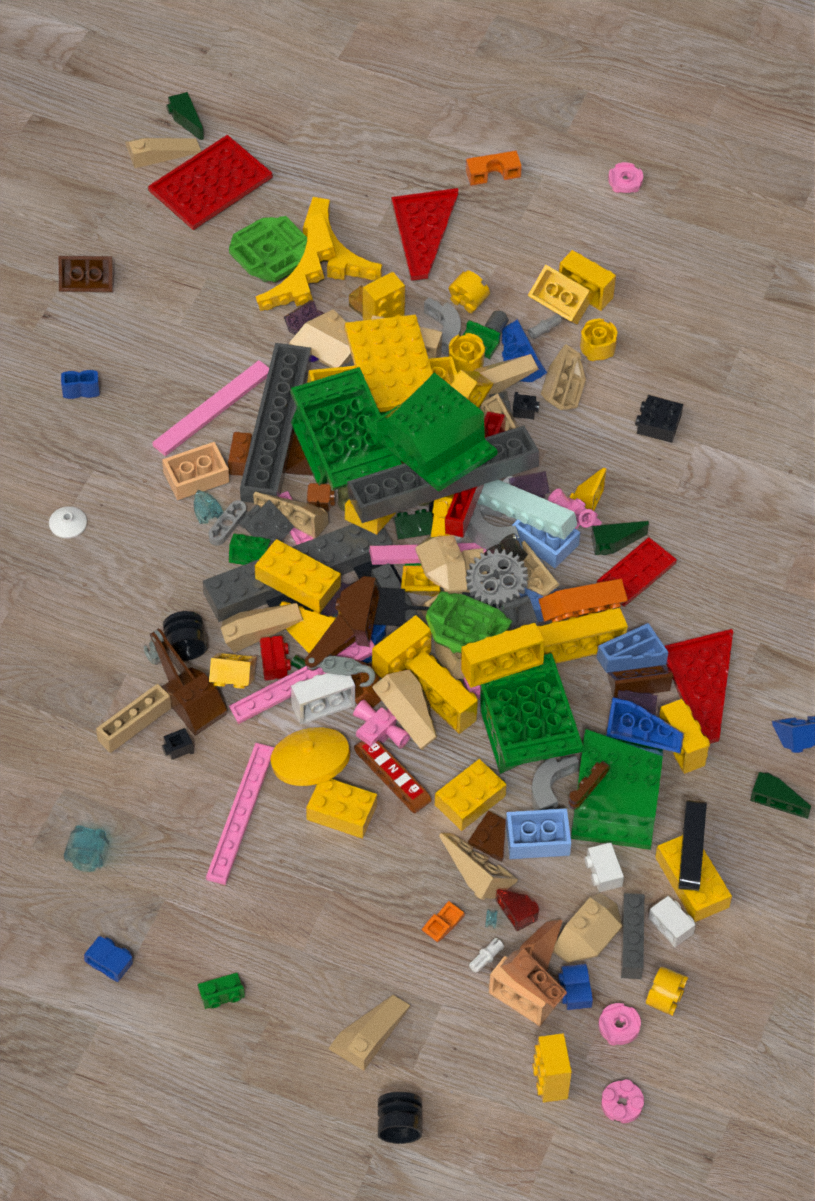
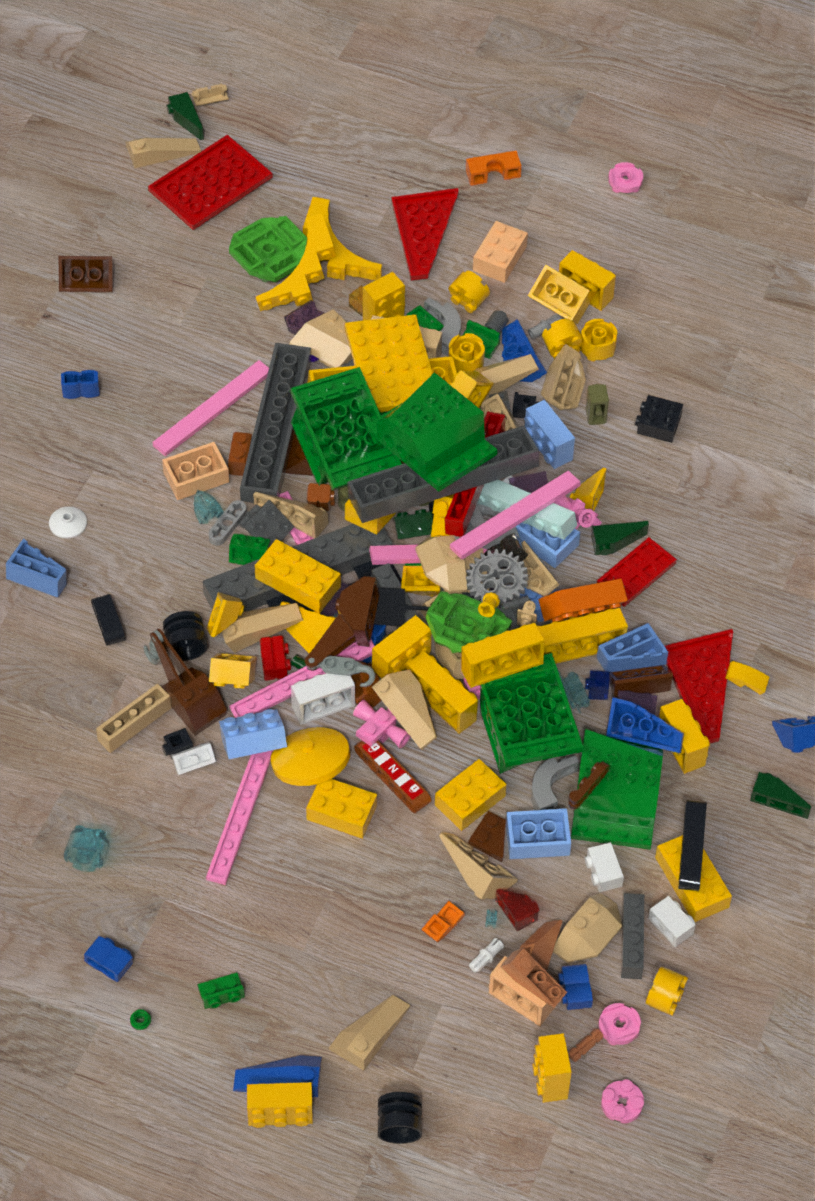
none -> medium blue wedge [6,538,66,598]
none -> black beam [91,594,125,646]
none -> green plate [130,1009,151,1030]
none -> white plate [172,742,216,775]
none -> tan hinge [191,83,229,106]
none -> yellow slope [206,592,244,637]
none -> light blue brick [219,709,287,759]
none -> blue wedge [233,1055,322,1097]
none -> yellow brick [247,1082,313,1128]
none -> green plate [407,305,444,331]
none -> bright pink tile [450,471,580,560]
none -> light nougat brick [473,221,528,283]
none -> yellow bush [478,592,500,617]
none -> tan hinge [517,601,537,627]
none -> light blue brick [524,400,575,469]
none -> yellow brick [542,318,582,359]
none -> clear light blue hinge [556,666,590,714]
none -> nougat axle [568,1028,603,1062]
none -> olive brick [585,384,609,425]
none -> clear blue brick [585,670,610,700]
none -> yellow slope [725,661,770,695]

